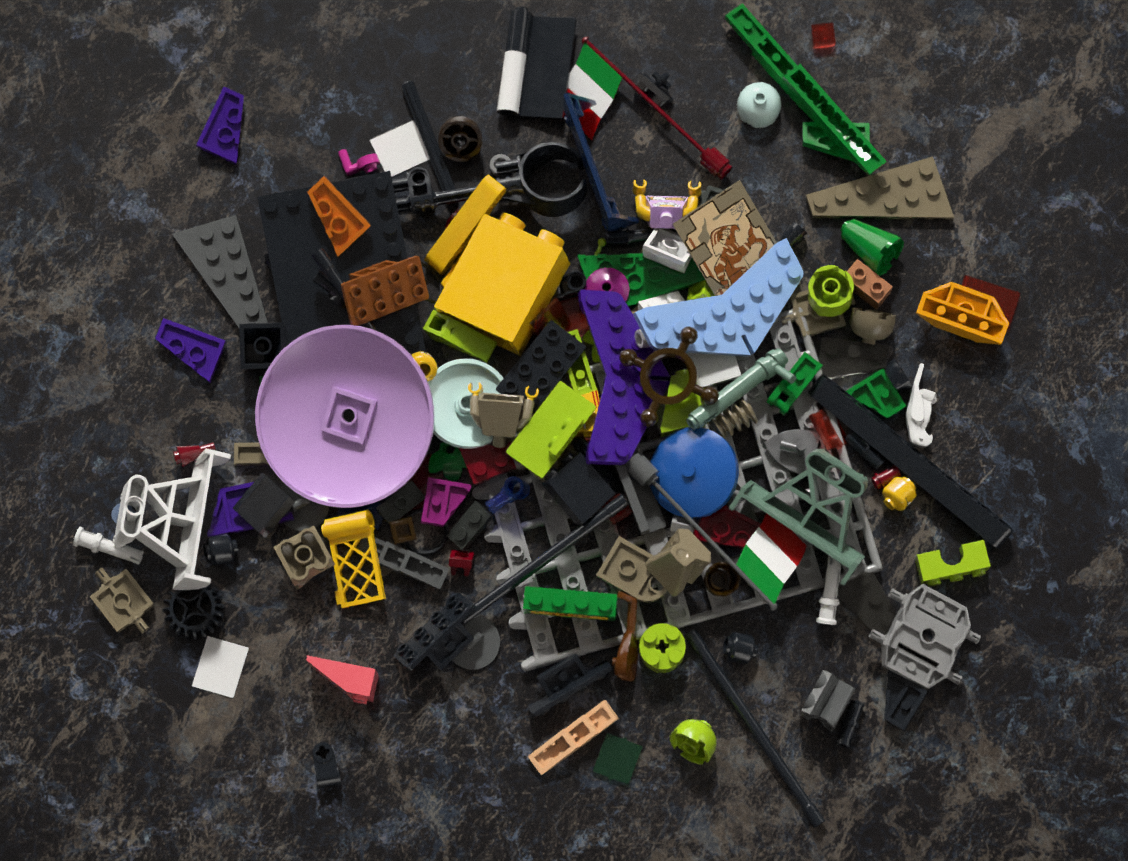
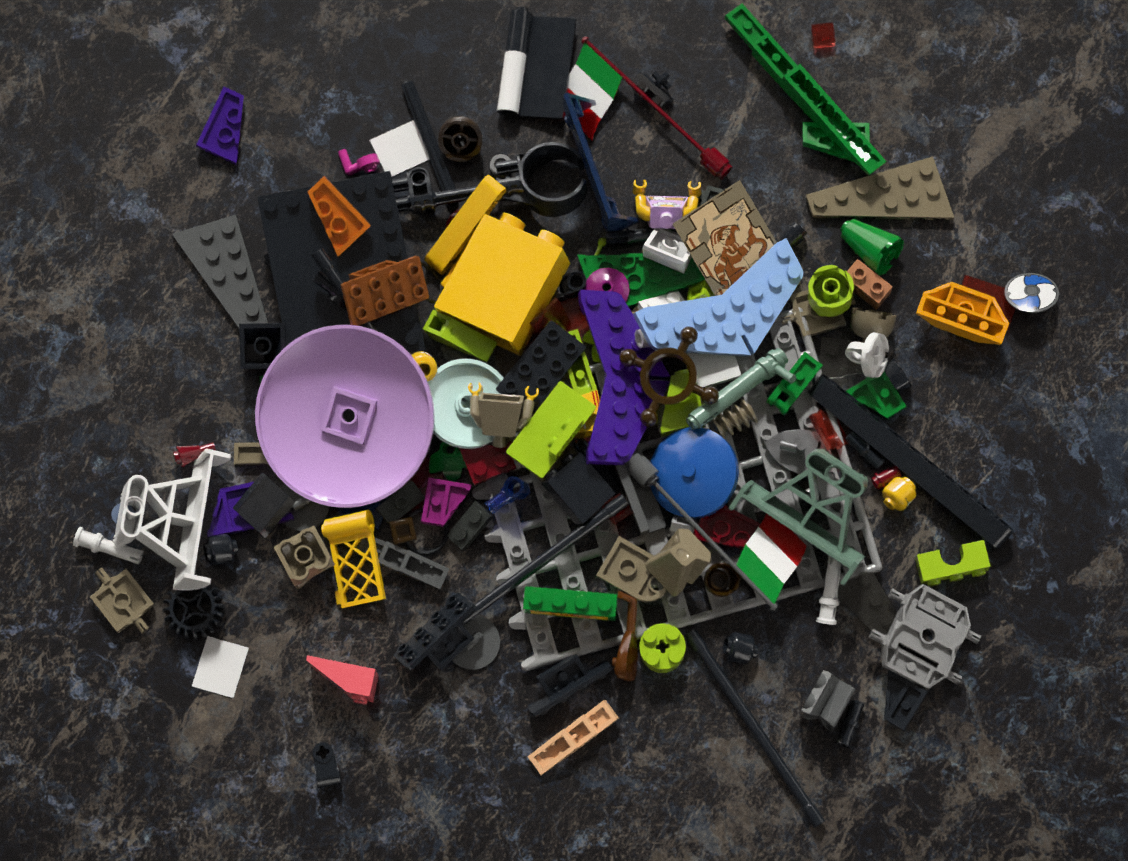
dark purple wing [155,318,227,383] -> none
dark red tile [449,550,474,576] -> none
clear green piece [593,733,643,785] -> none
lime cylinder [669,719,717,764] -> none
light aqua cylinder [737,82,781,128] -> none
white animal [905,363,937,448] -> none
none -> white tile [845,332,889,378]
none -> shield [1005,273,1059,313]

